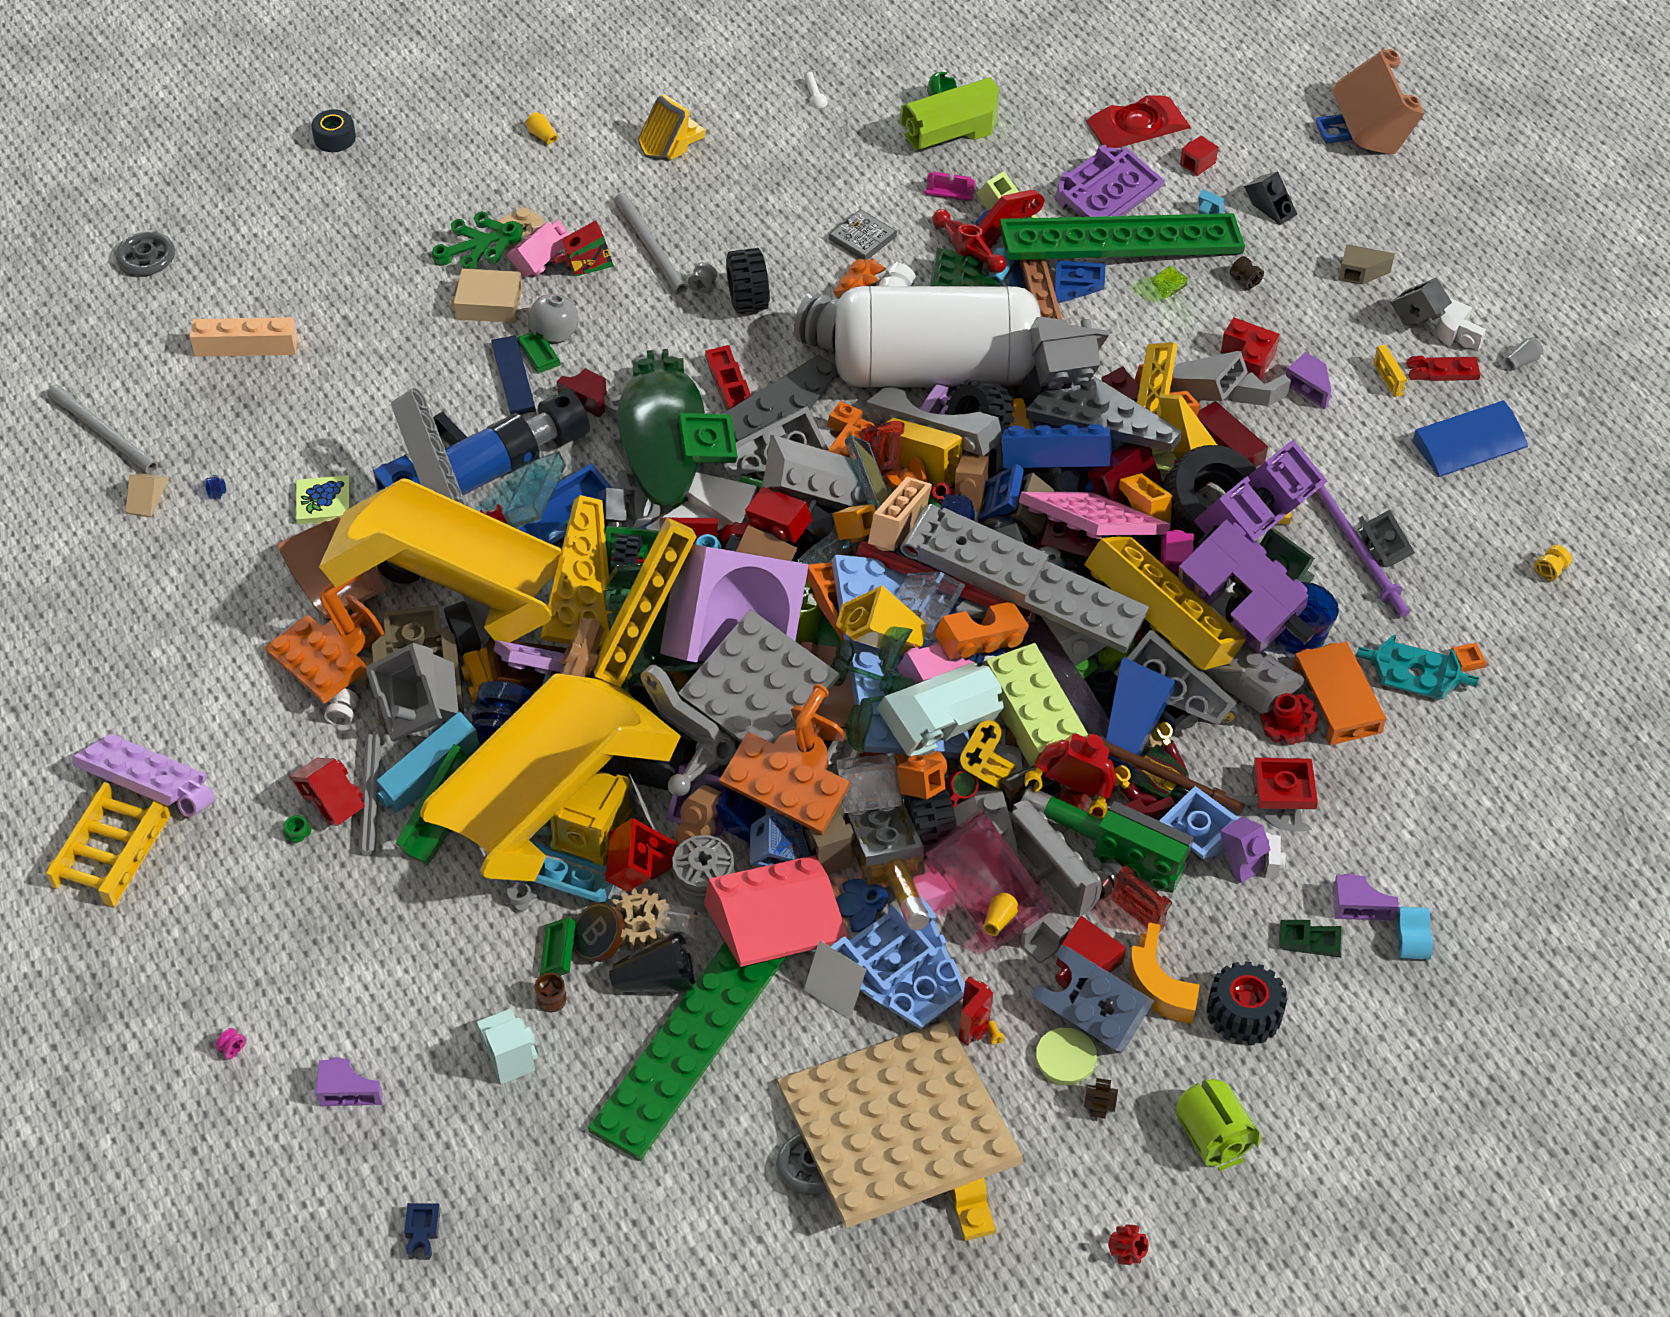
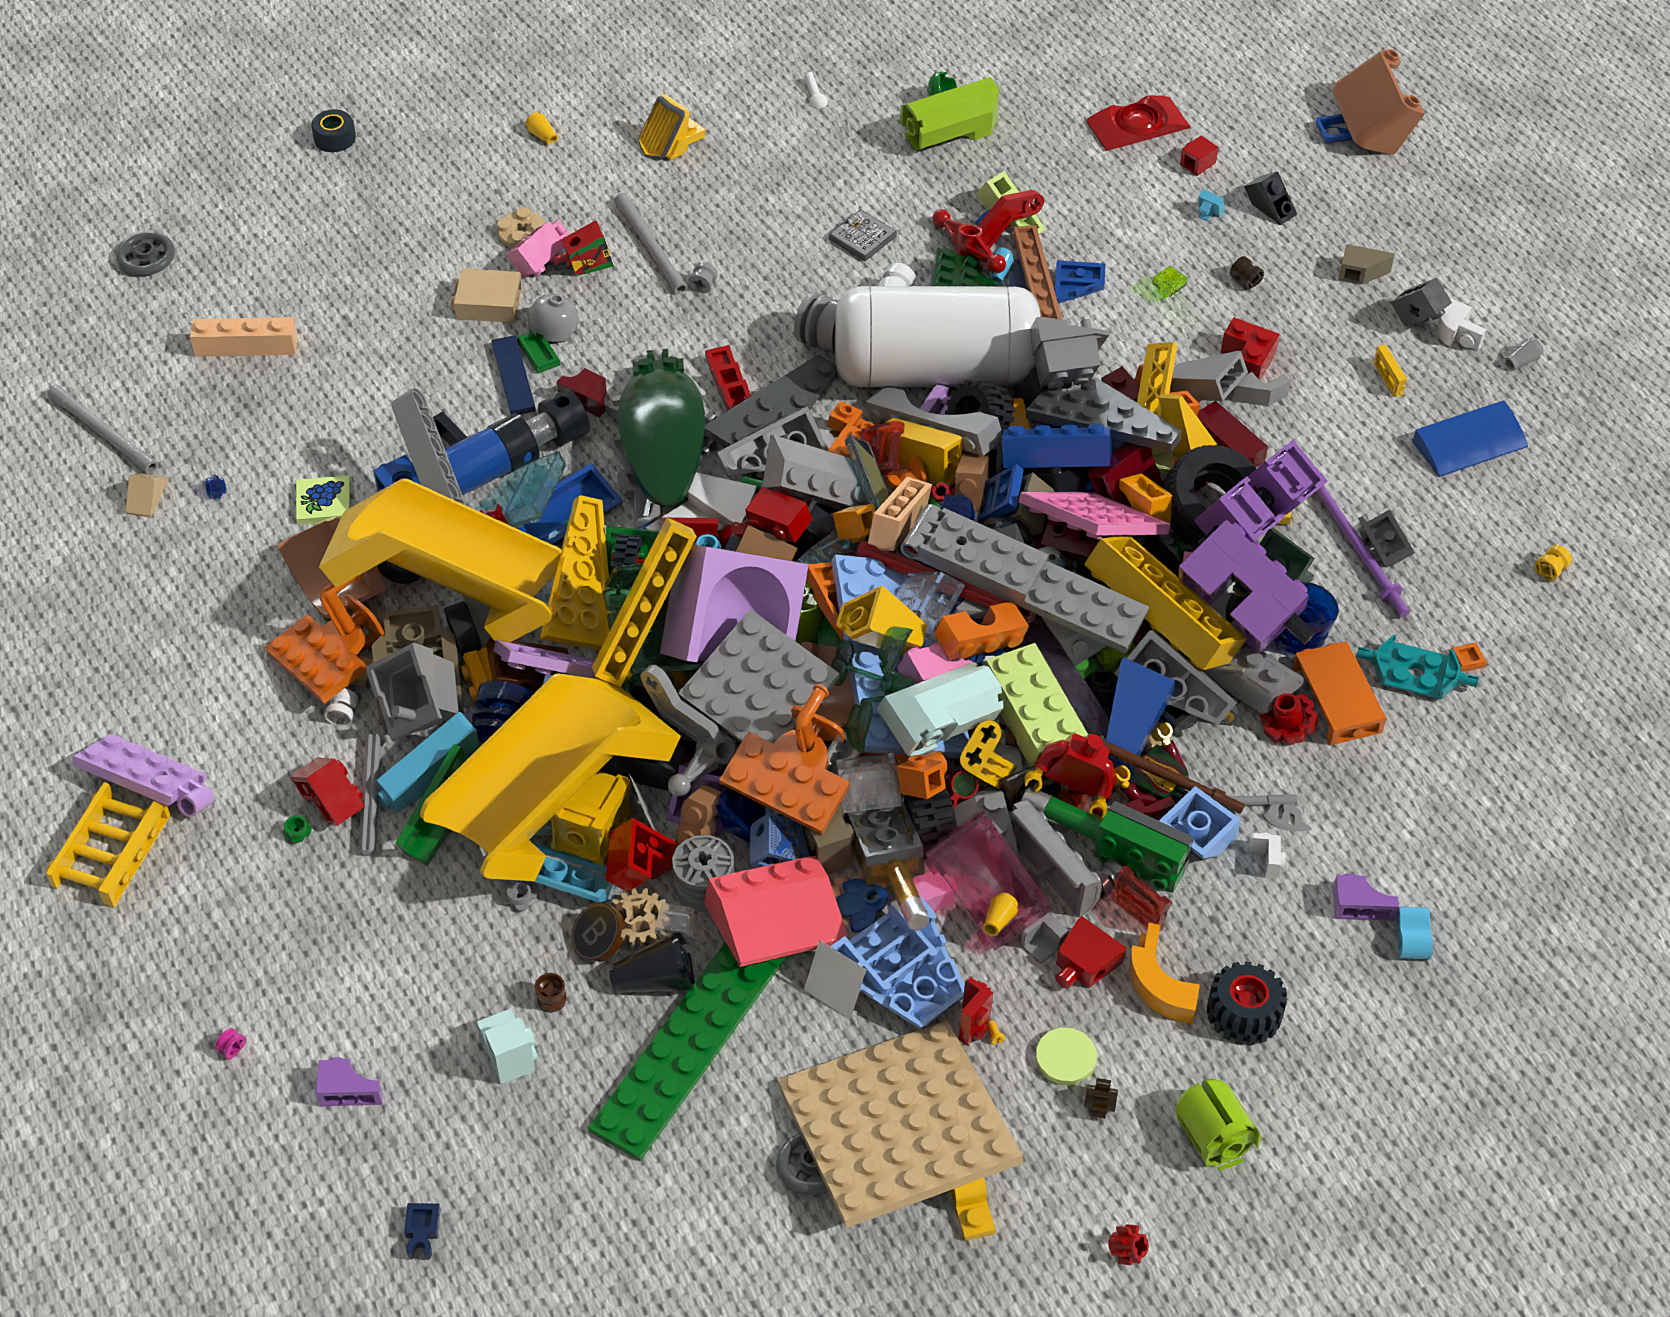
green plant [431,211,523,269] -> none
green tile [540,917,576,976] -> none
medium nougat piece [560,618,605,677] -> none
brick [598,488,631,527] -> none
green tile [678,413,738,463] -> none
black tyre [726,248,770,313] -> none
orange plate [833,258,886,298] -> none
dark pink hinge [925,171,976,201] -> none
green plate [999,213,1245,260] -> none
sand blue brick [1032,945,1155,1052] -> none
medium lavender plate [1055,145,1165,217] -> none
dark pink brick [1160,530,1194,574] -> none
medium lavender arch [1219,817,1271,883] -> none
red plate [1252,757,1318,809] -> none
dark green slope [1279,920,1343,958] -> none
medium lavender slope [1286,352,1331,409] -> none
red hinge [1406,355,1480,381] -> none

